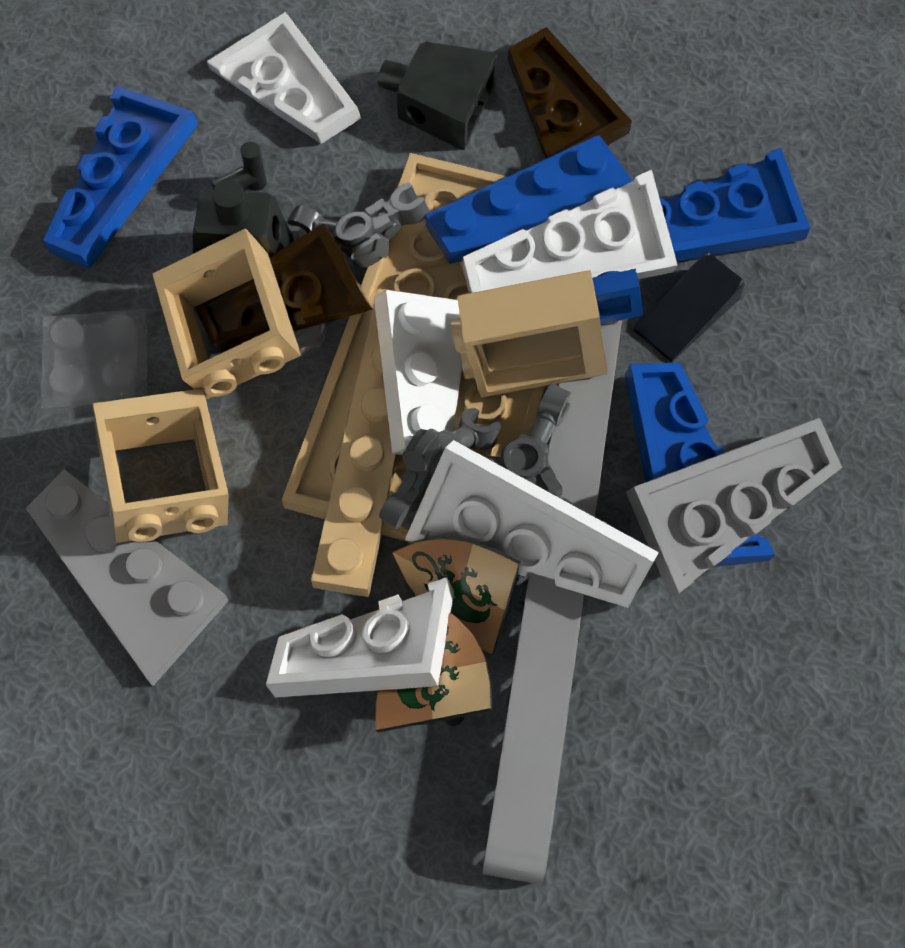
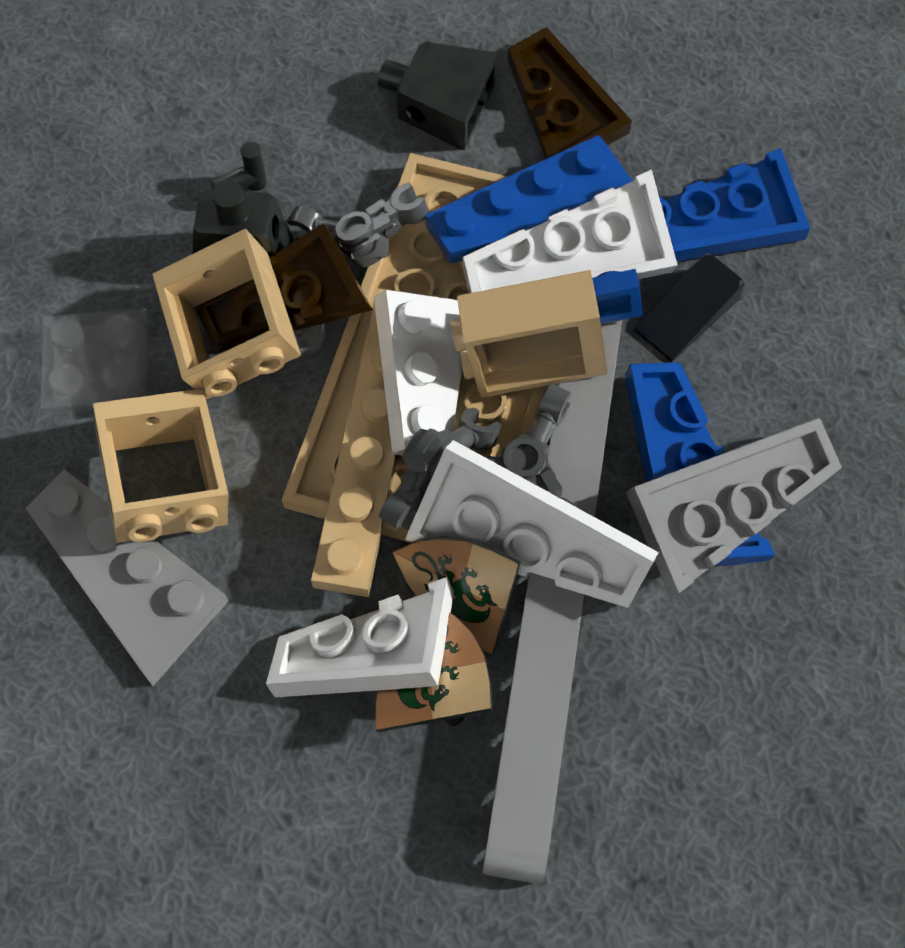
blue wing [43,85,198,269] -> none
white wing [206,12,361,144] -> none

